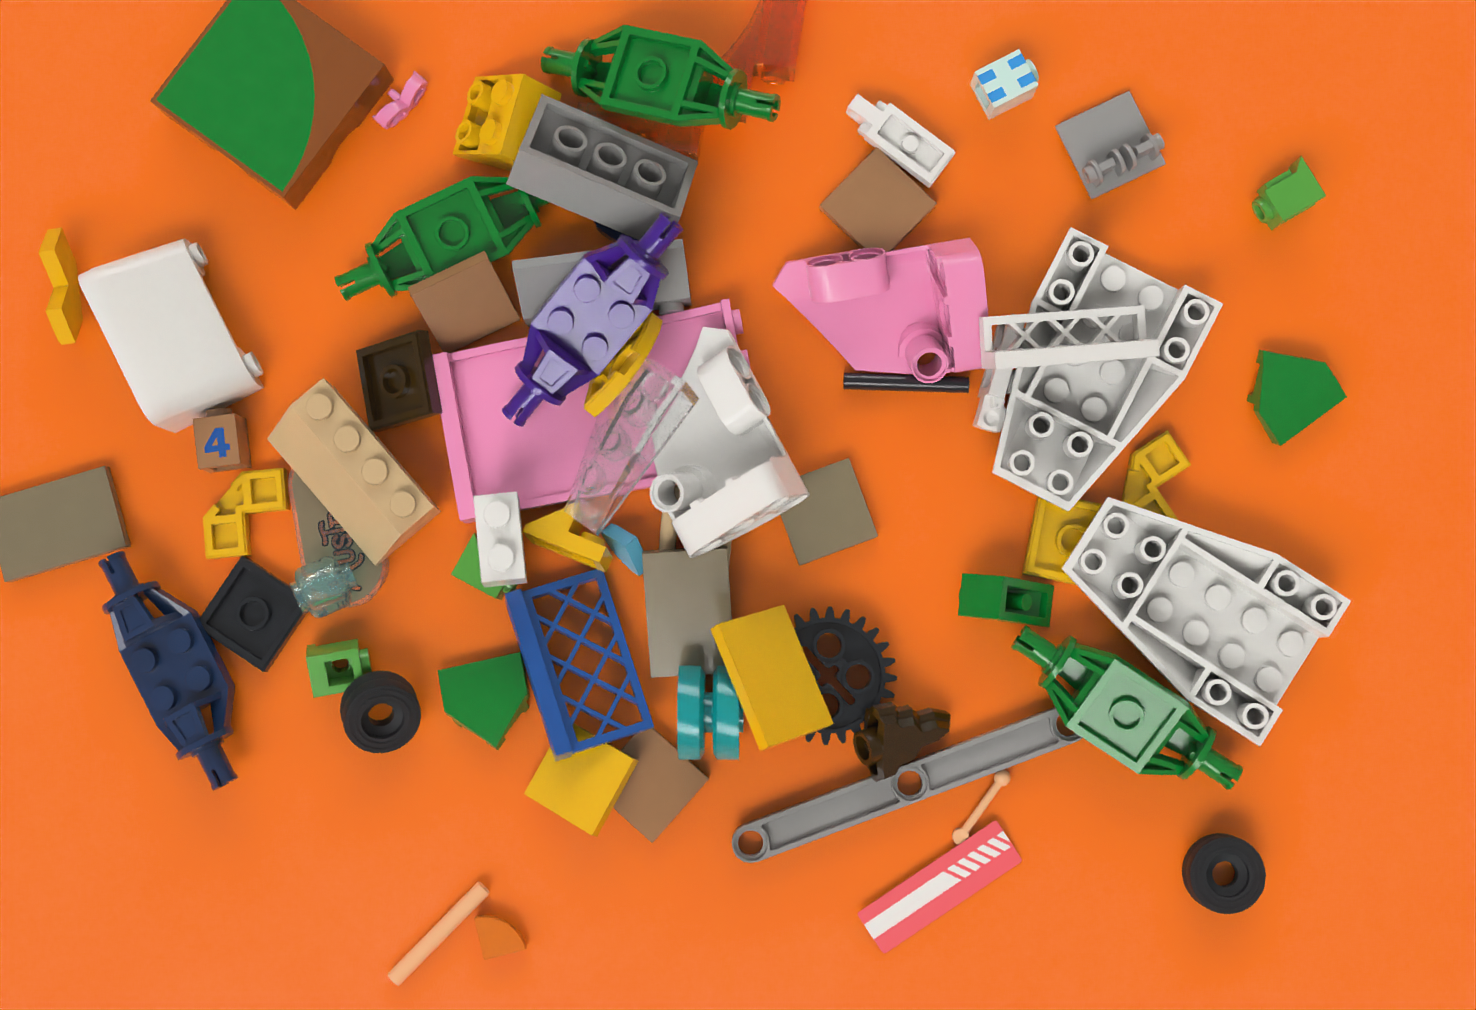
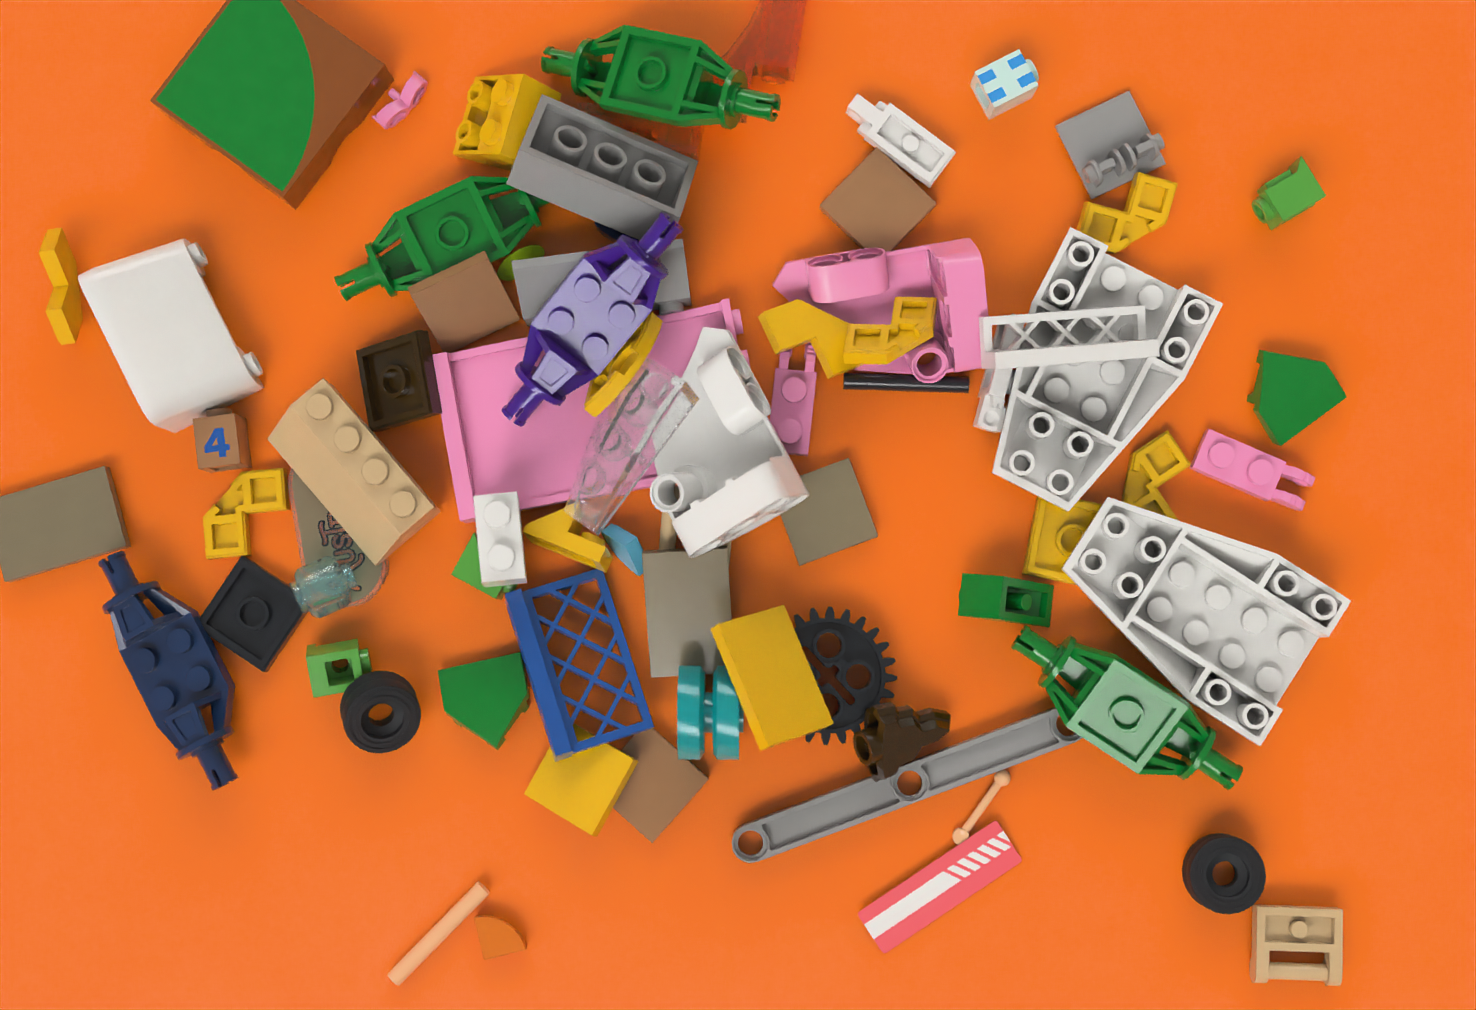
none -> lime sticker [497,245,545,281]
none -> yellow tile [758,299,864,379]
none -> bright pink hinge [770,342,817,457]
none -> yellow tile [843,297,937,365]
none -> yellow tile [1076,172,1178,253]
none -> bright pink hinge [1189,429,1315,511]
none -> tan plate [1249,904,1343,986]

